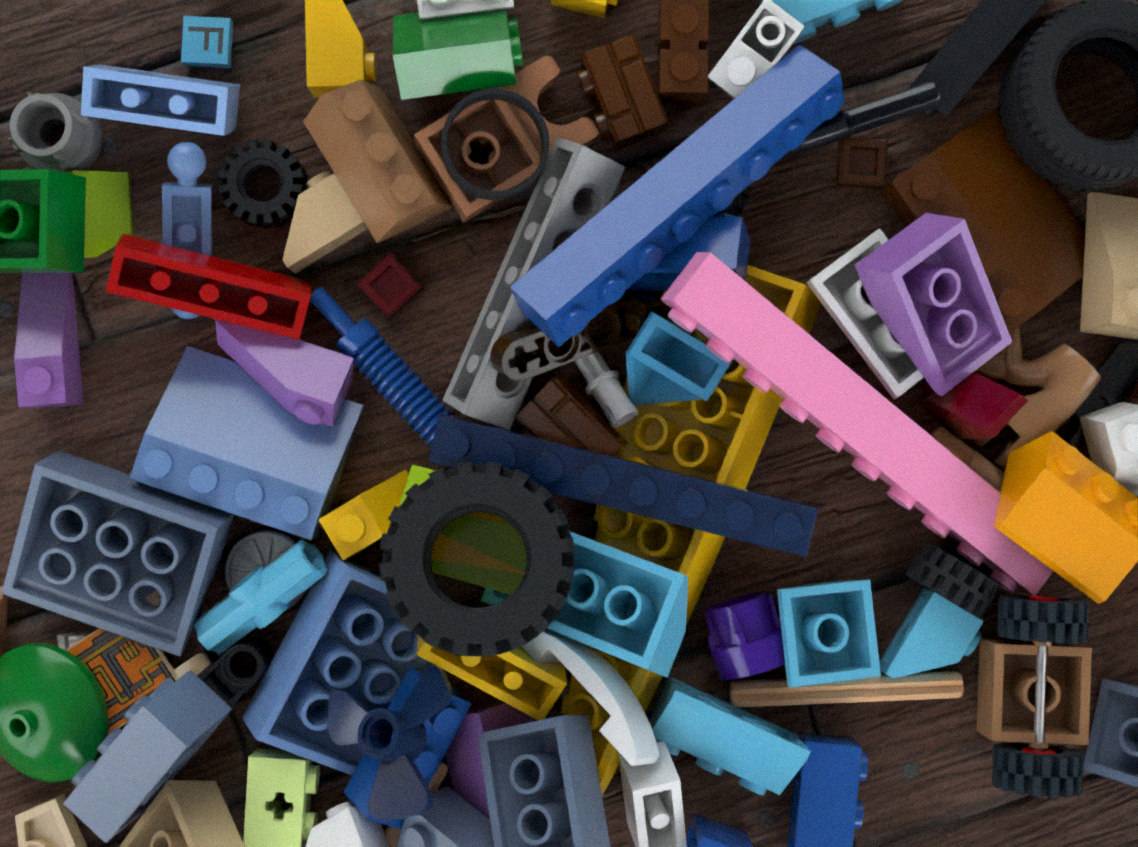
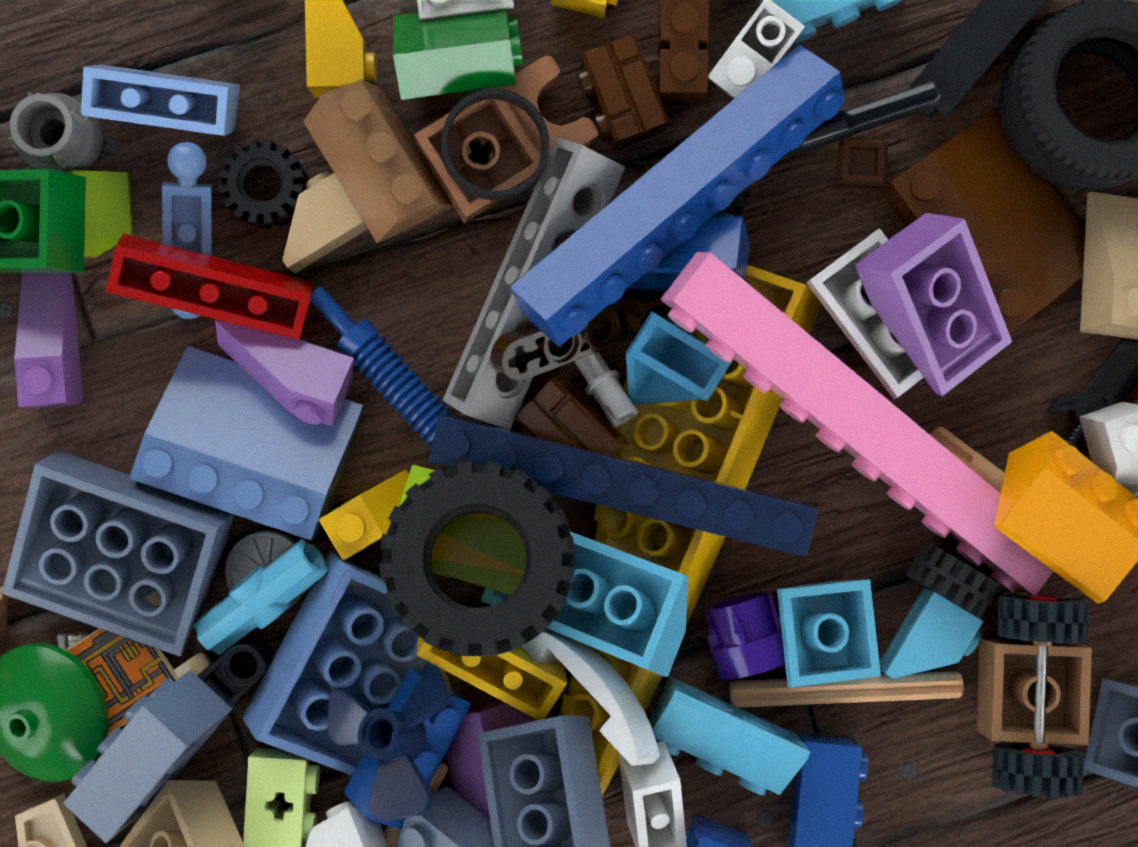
medium azure tile [181,16,233,68] -> none
dark red tile [357,252,424,320] -> none
dark red slope [916,372,1028,439] -> none
medium nougat piece [972,327,1101,470] -> none

